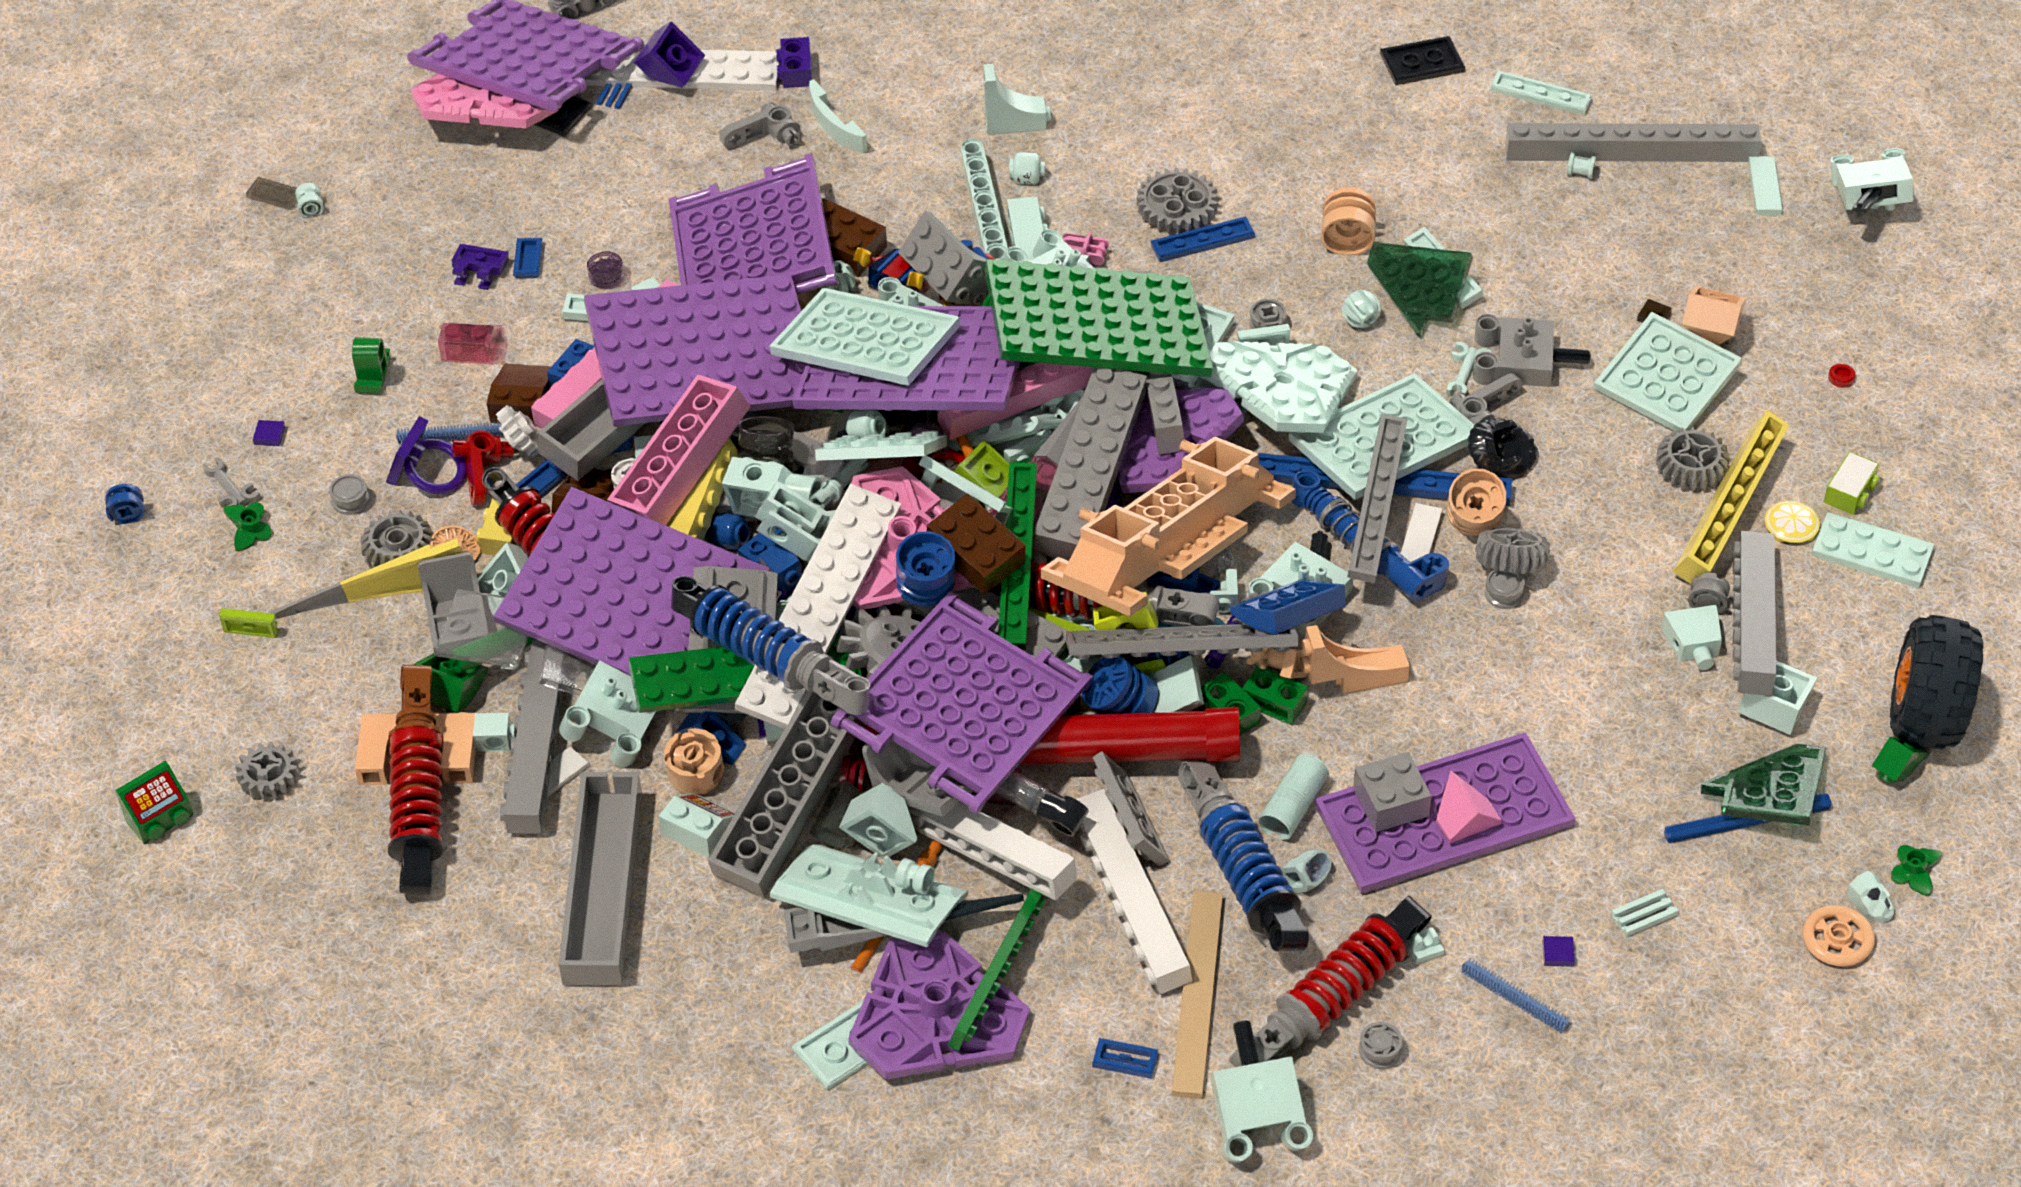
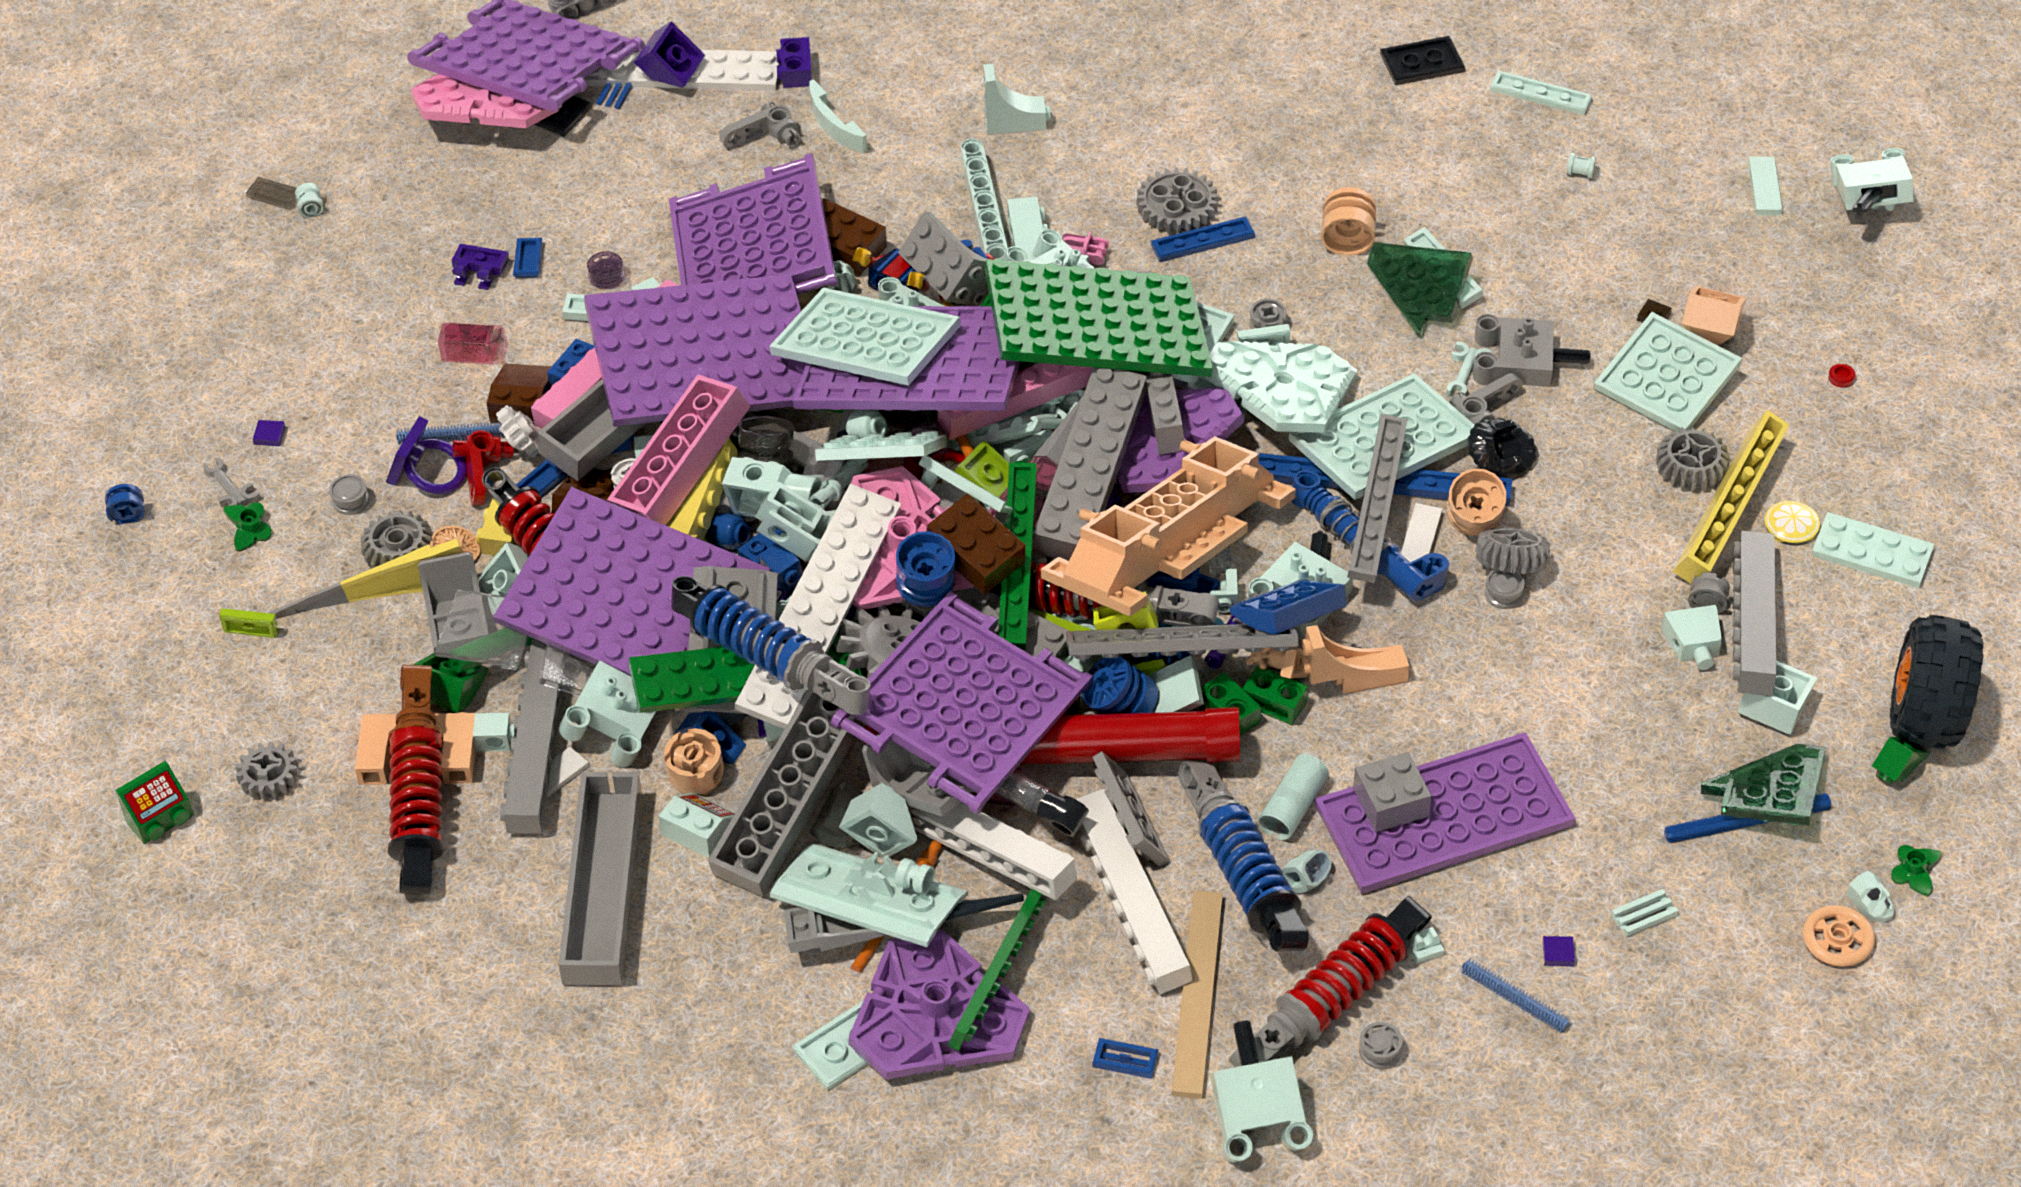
green pin [352,337,391,394] -> none
dark red wheel [838,755,867,797] -> none
light aqua head [1009,152,1045,185] -> none
light aqua piece [1342,289,1381,329] -> none
bright pink slope [1436,770,1502,843] -> none
light grey brick [1505,123,1761,162] -> none
brick [1823,451,1880,515] -> none

